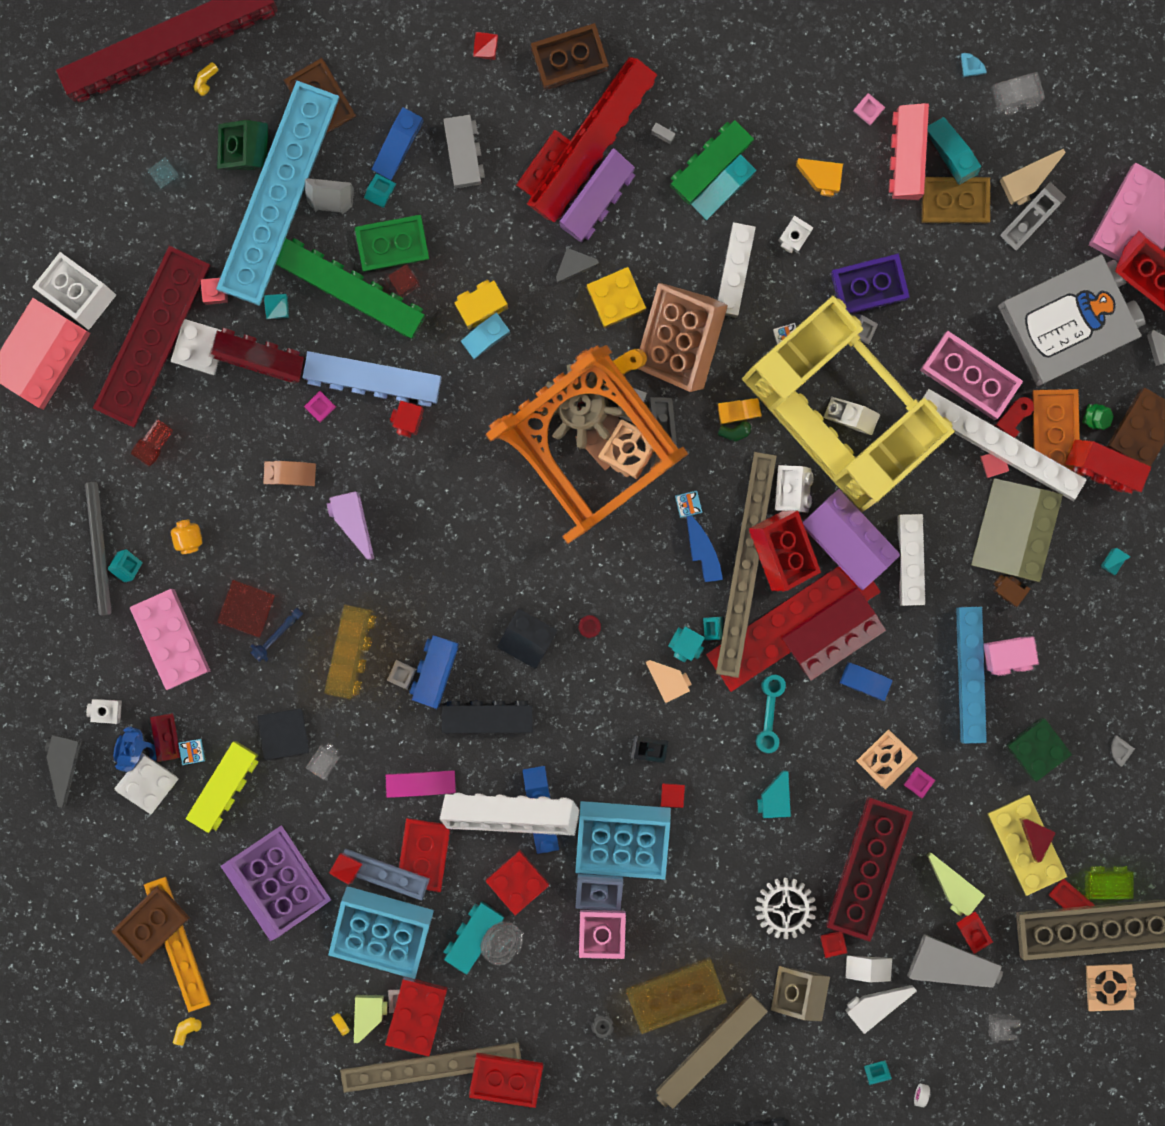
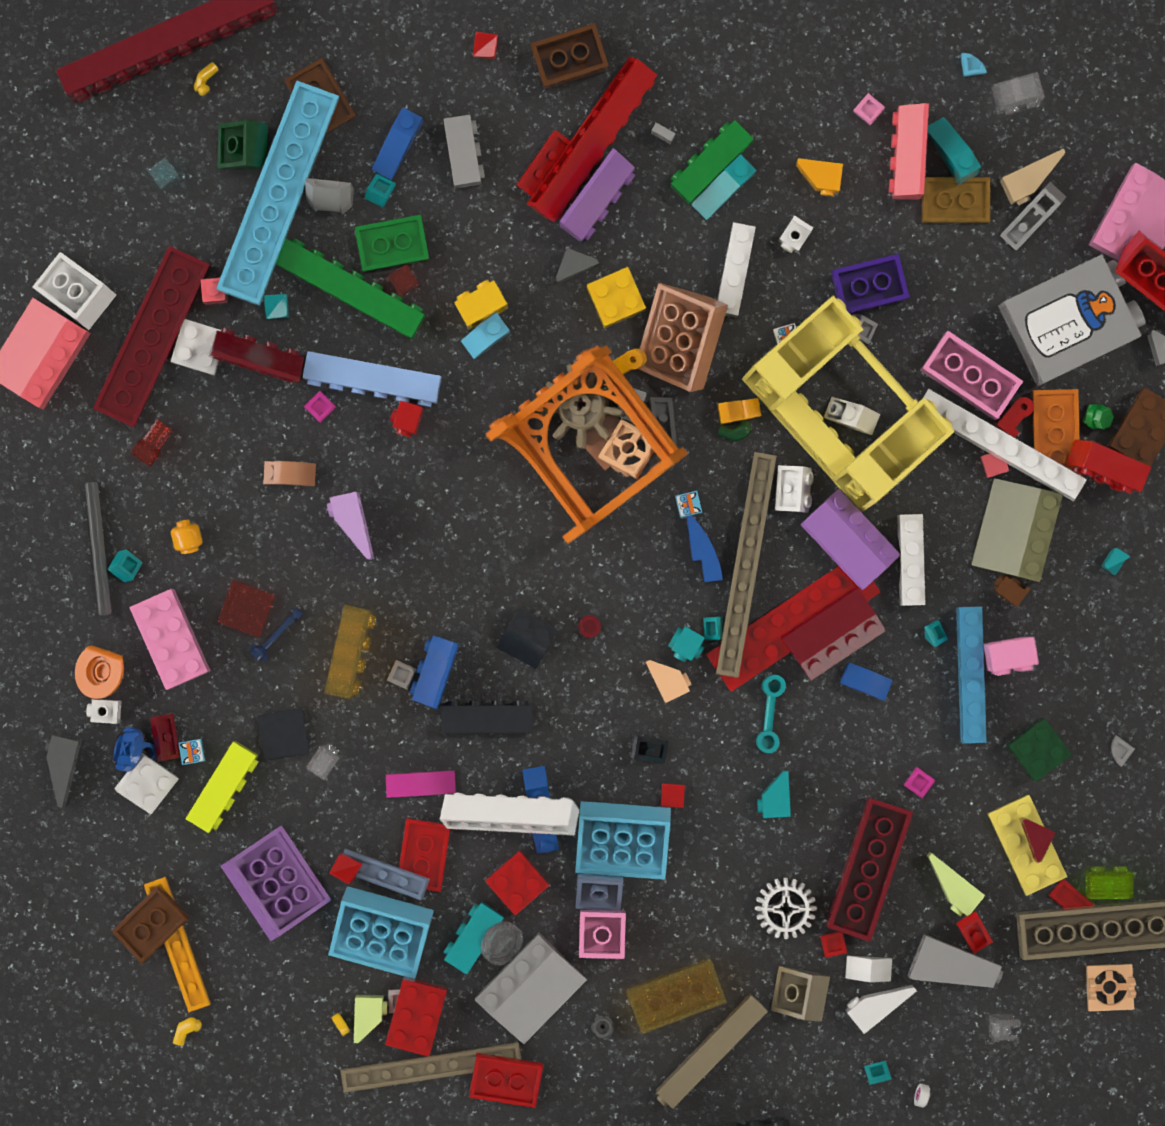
red brick [749,510,821,591] -> none
light nougat piece [857,729,917,790] -> none
none -> orange hat [75,646,124,699]
none -> light grey slope [475,932,587,1044]
none -> teal slope [925,620,948,647]

